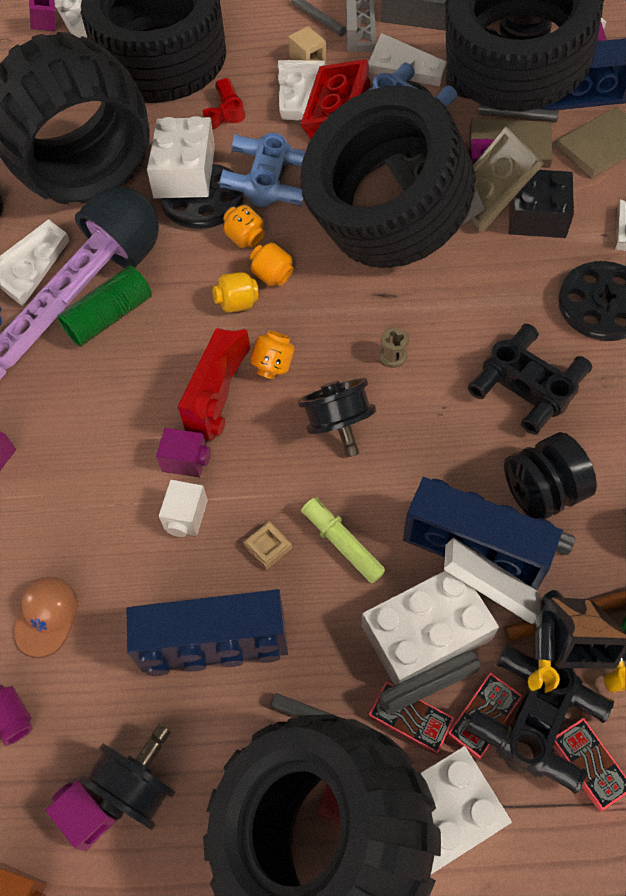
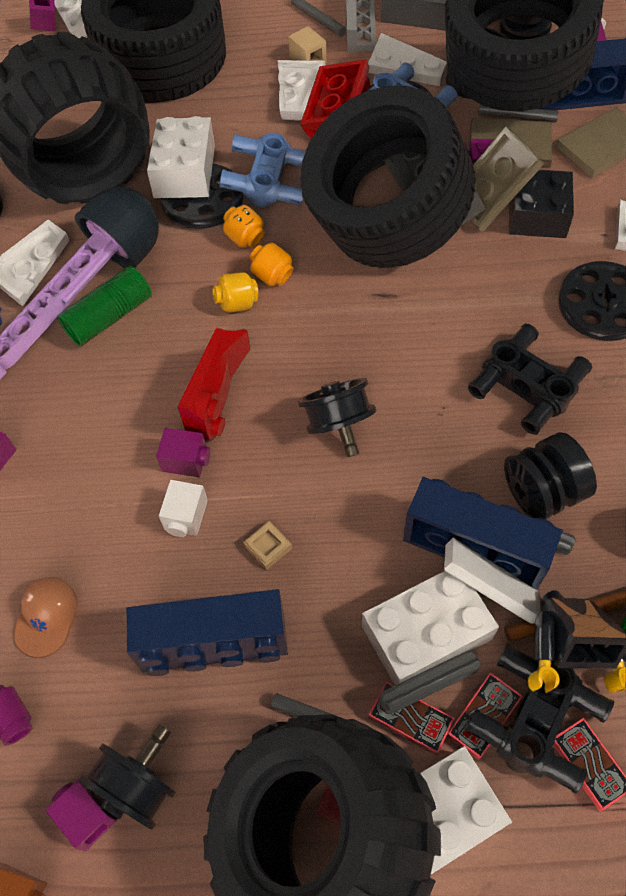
red bar [202,77,245,130] -> none
light orange head [250,330,295,379] -> none
yellowish green axle [301,497,385,583] -> none
dark tan bush [380,327,409,368] -> none

